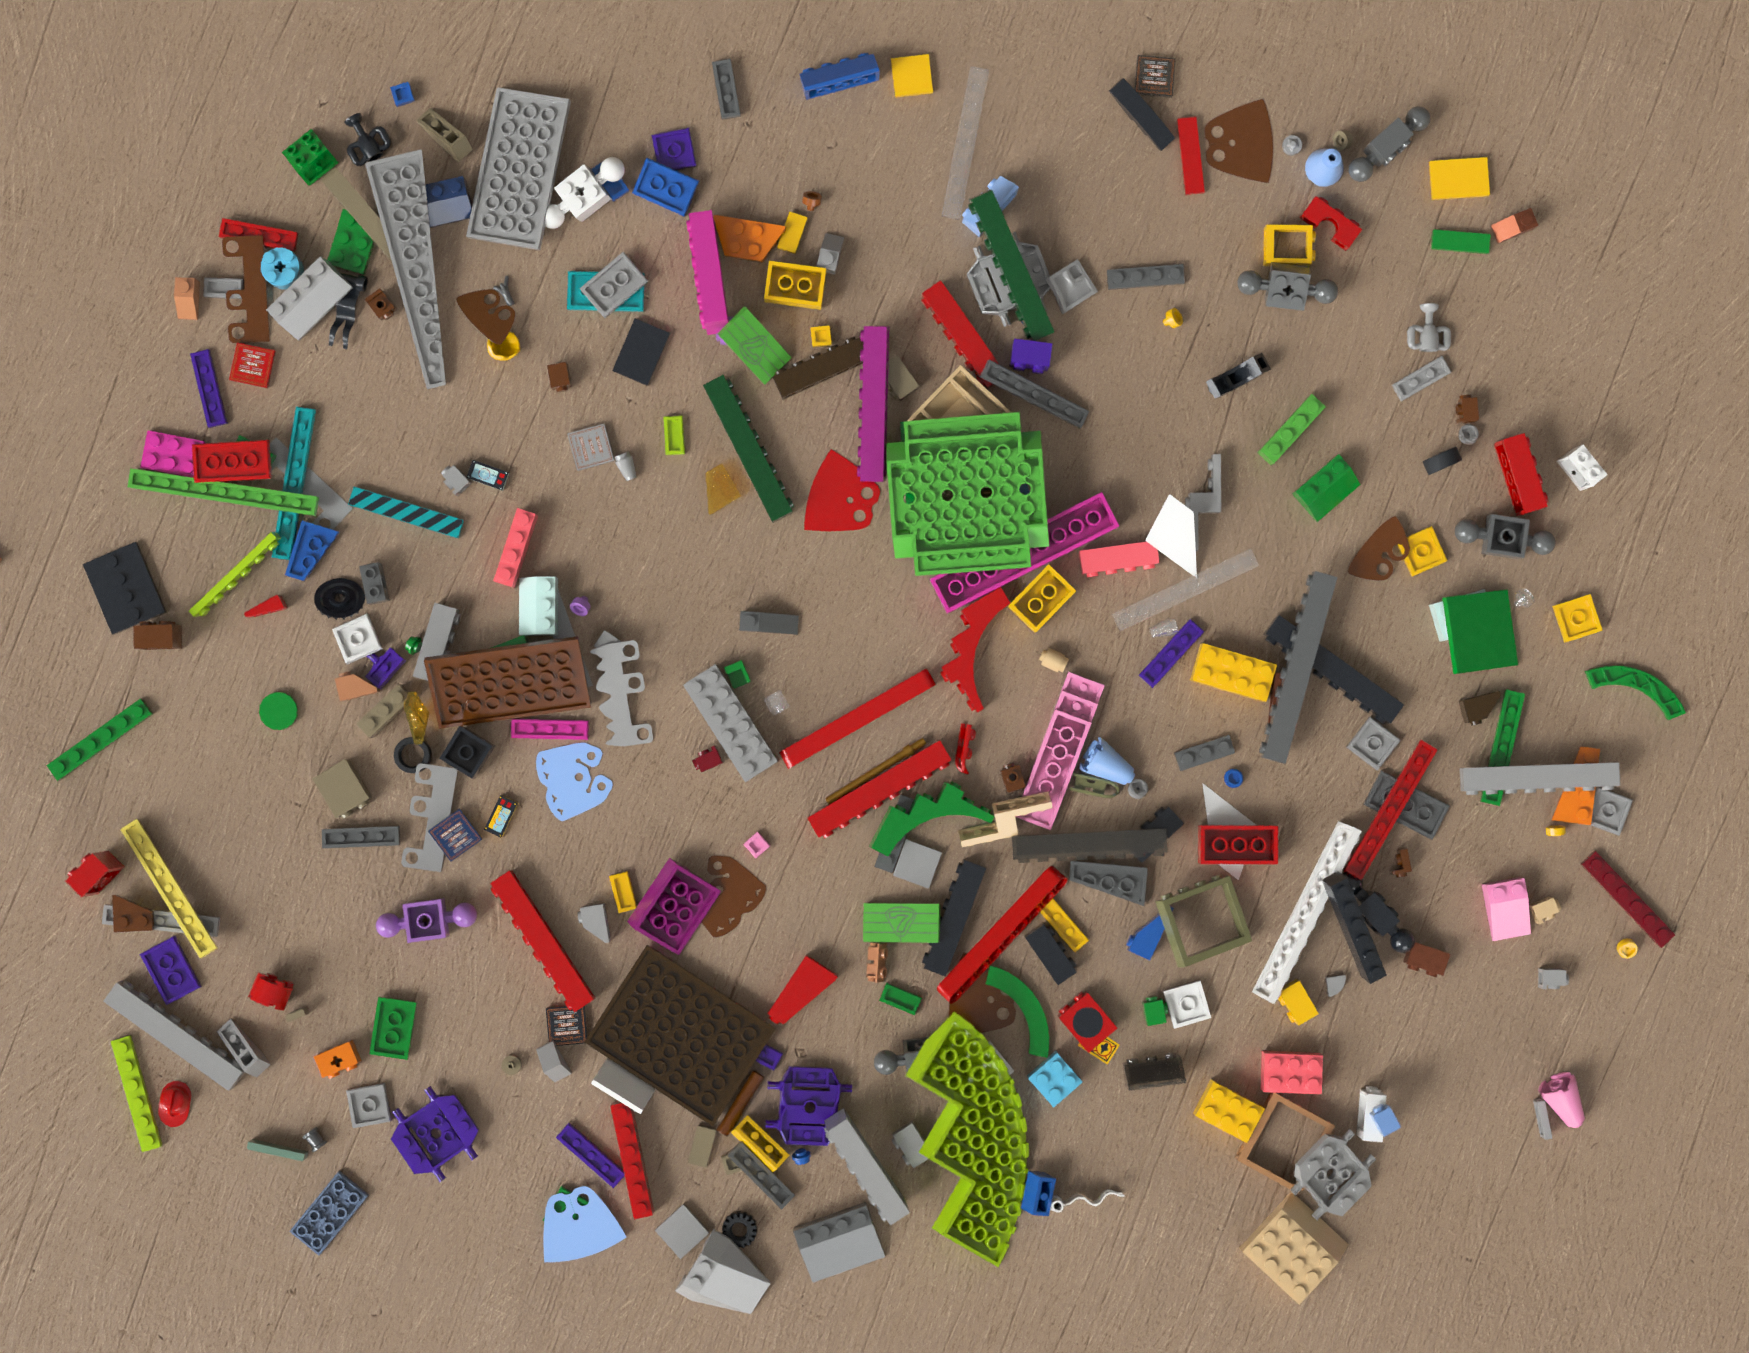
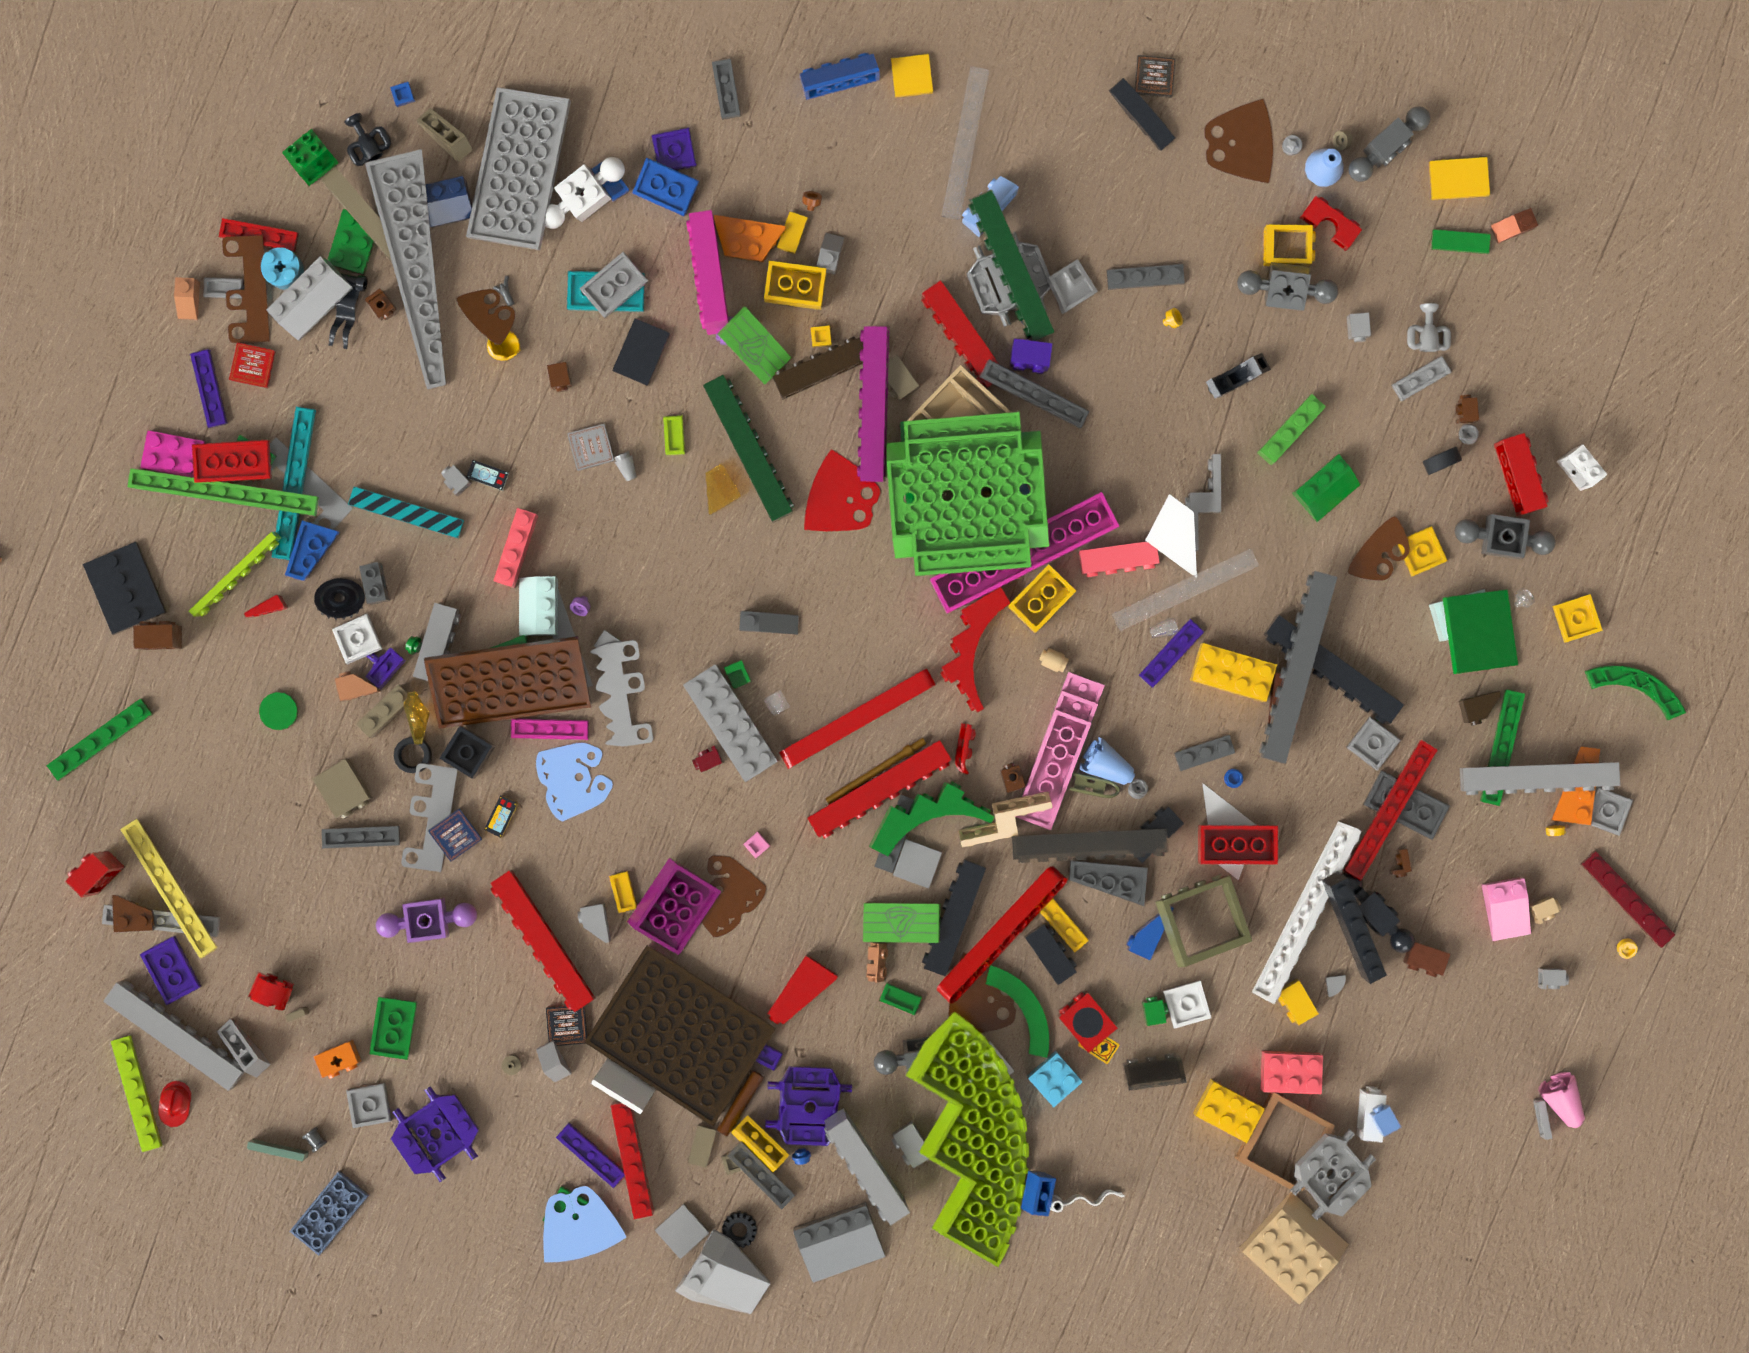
red tile [1177,117,1205,195] -> none
none -> light grey brick [1347,313,1371,342]

